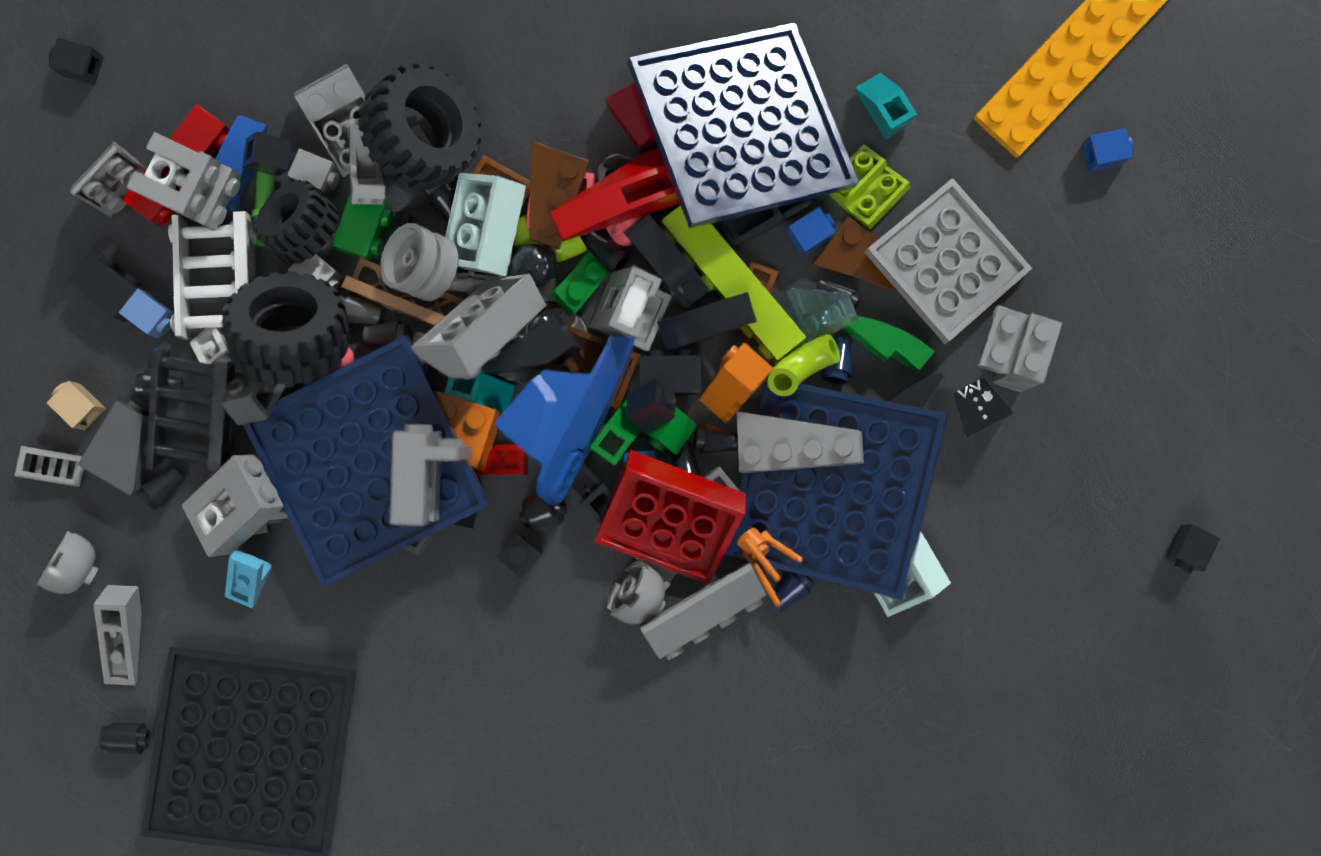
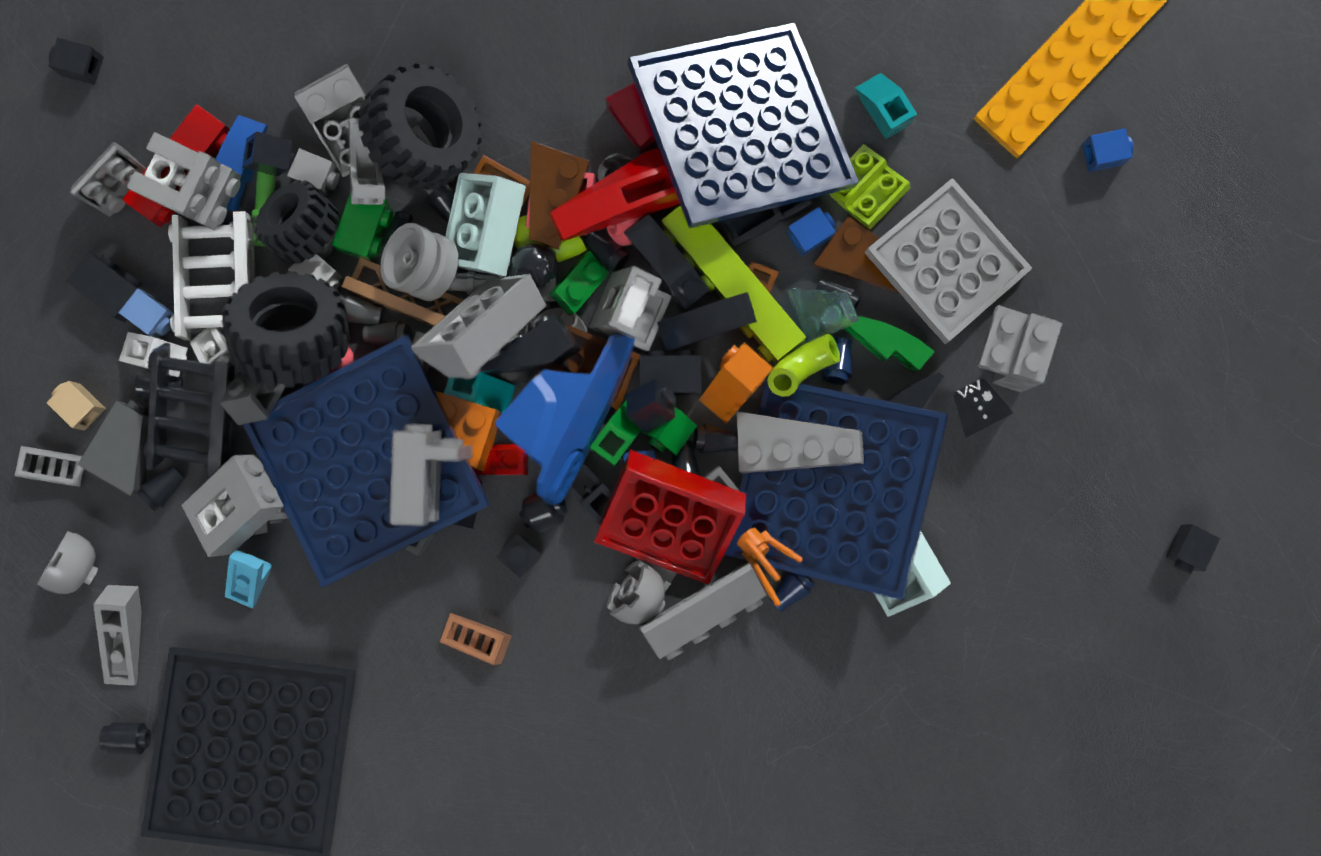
none -> white slope [119,332,188,377]
none -> nougat slope [440,613,511,665]

